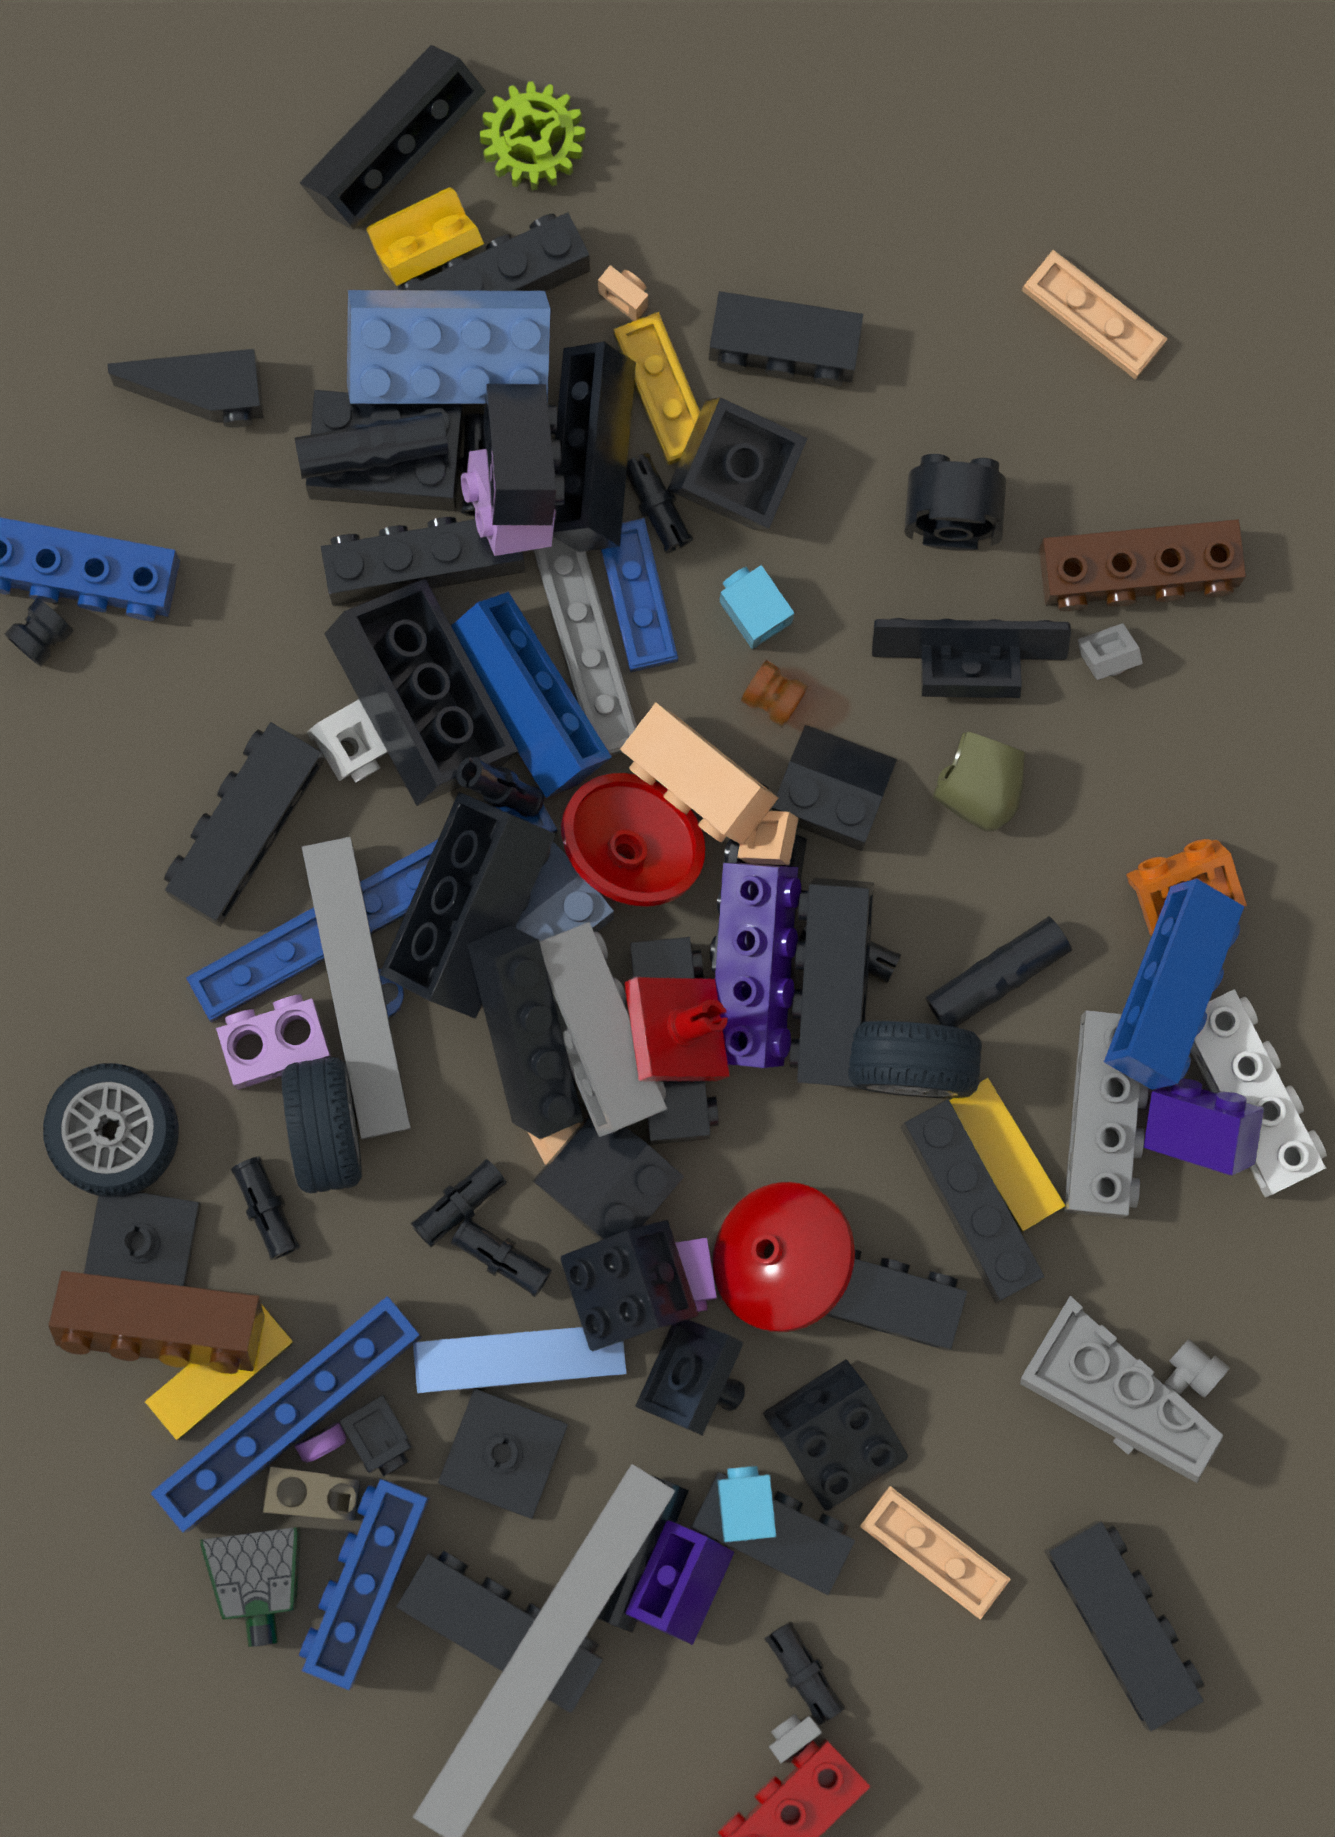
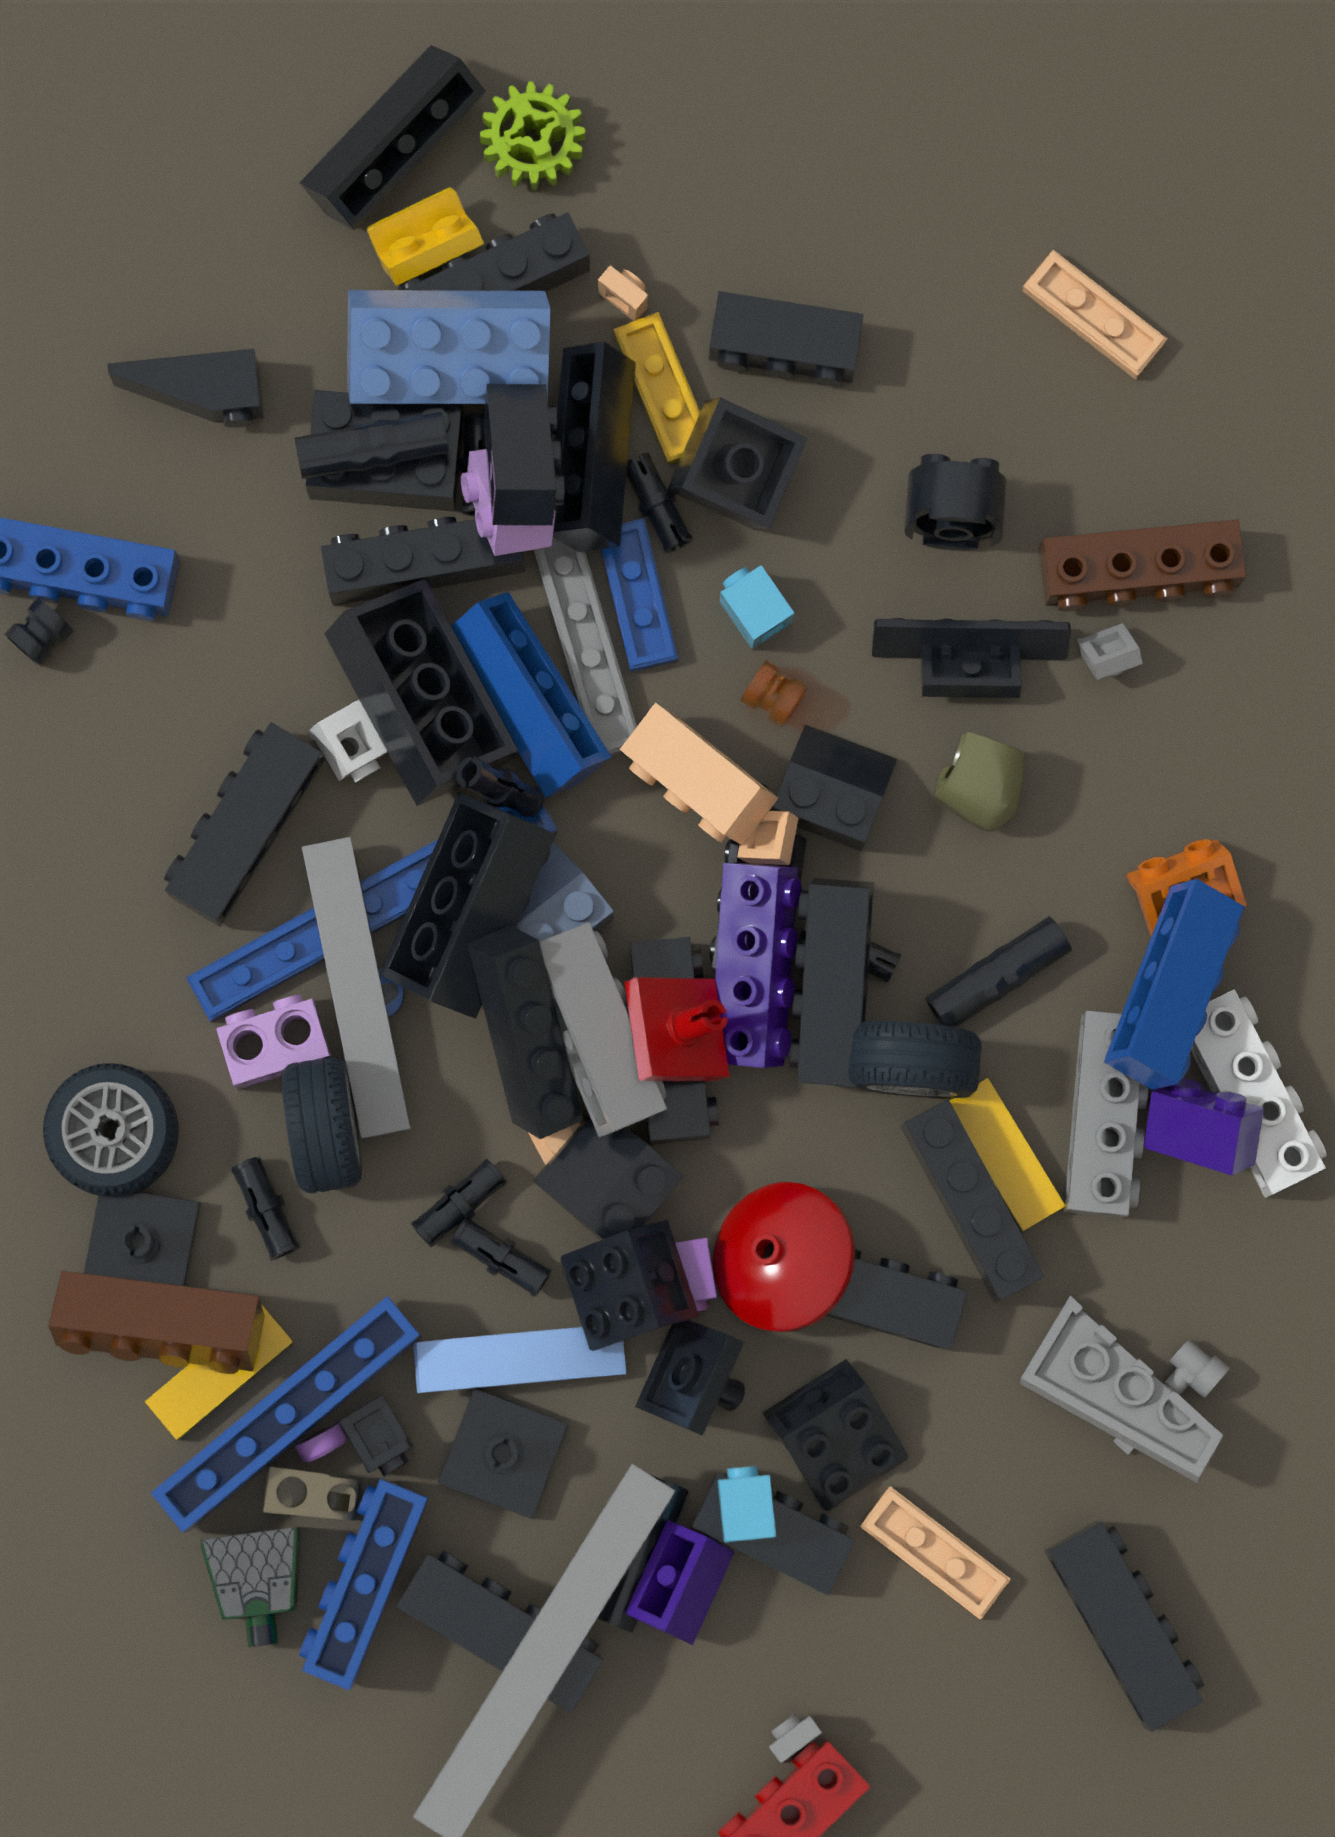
red dish [561,773,705,906] -> none
black pin [764,1621,845,1726] -> none

